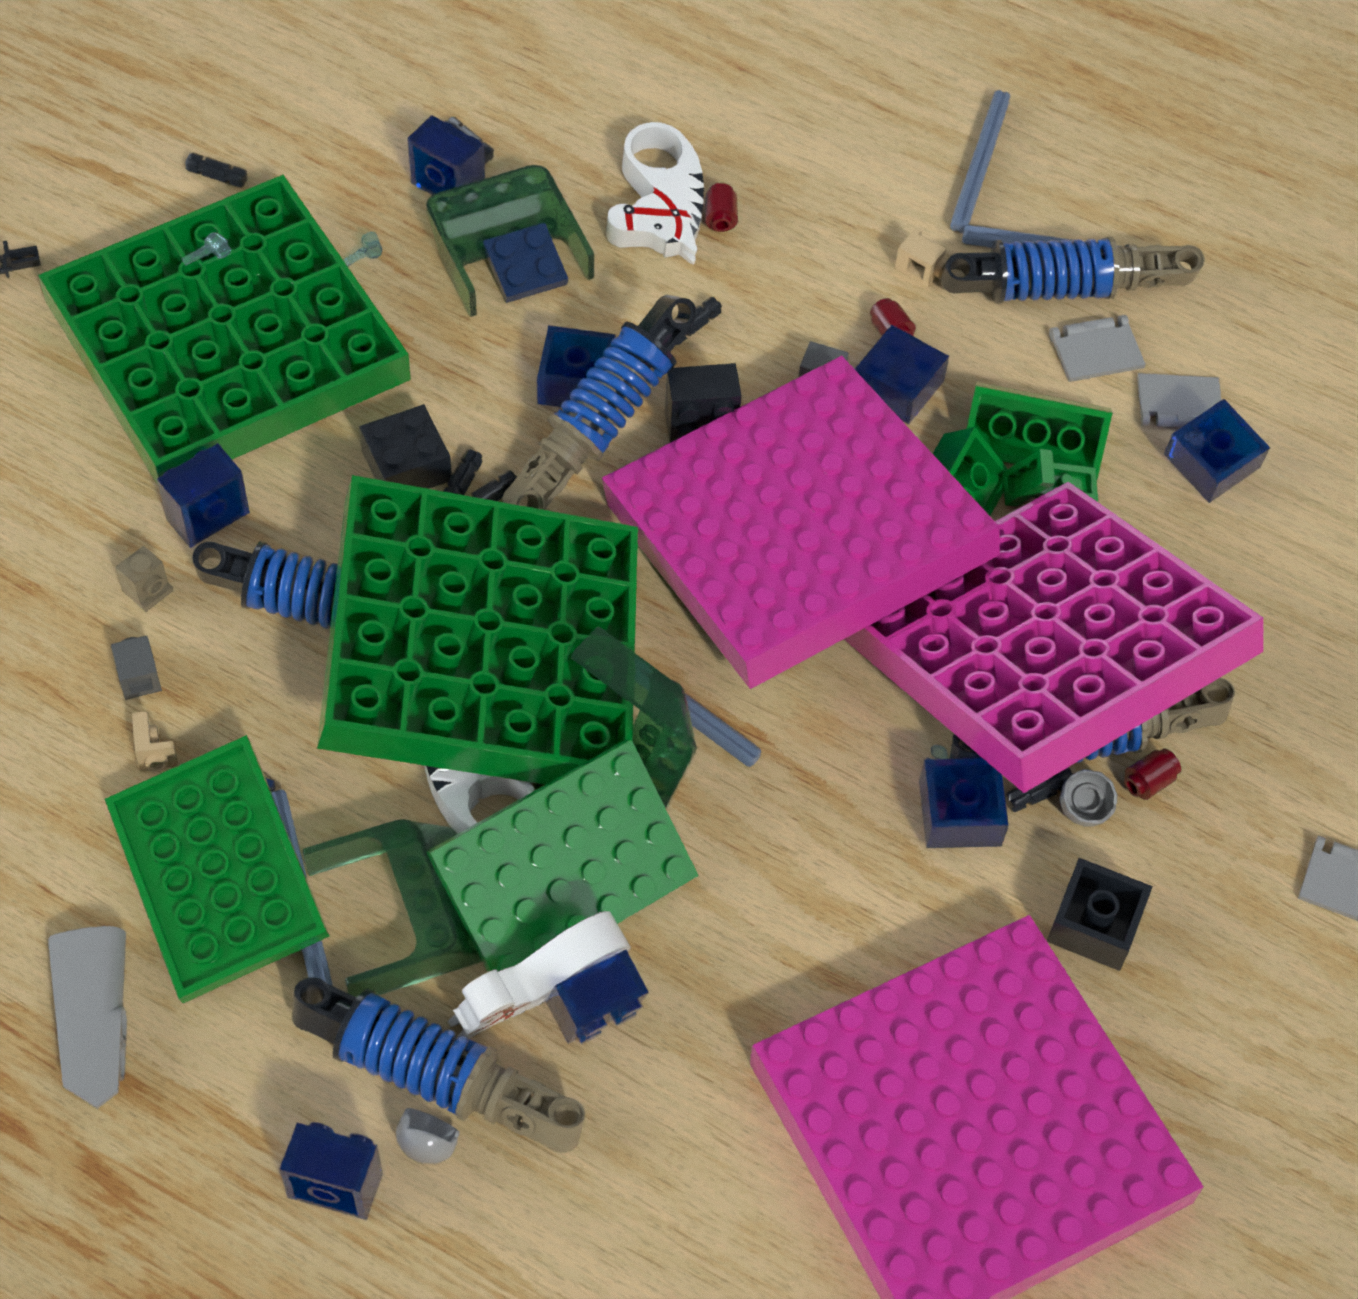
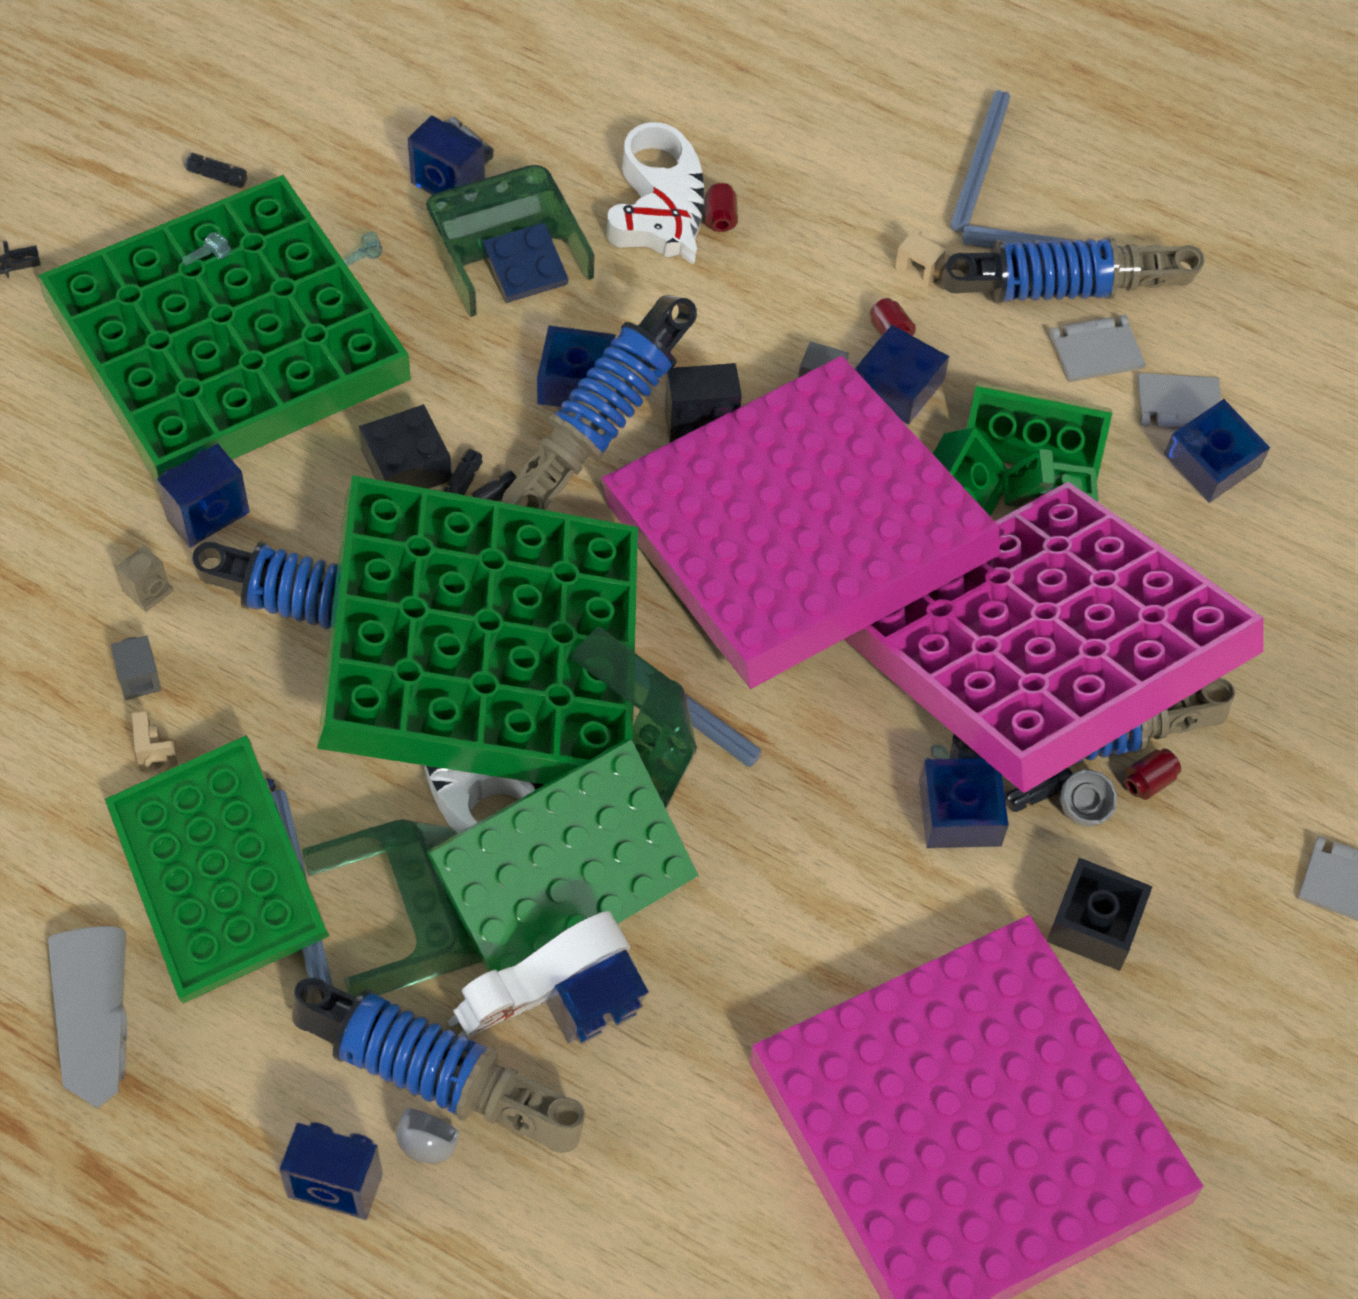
black axle [676,297,722,345] -> none

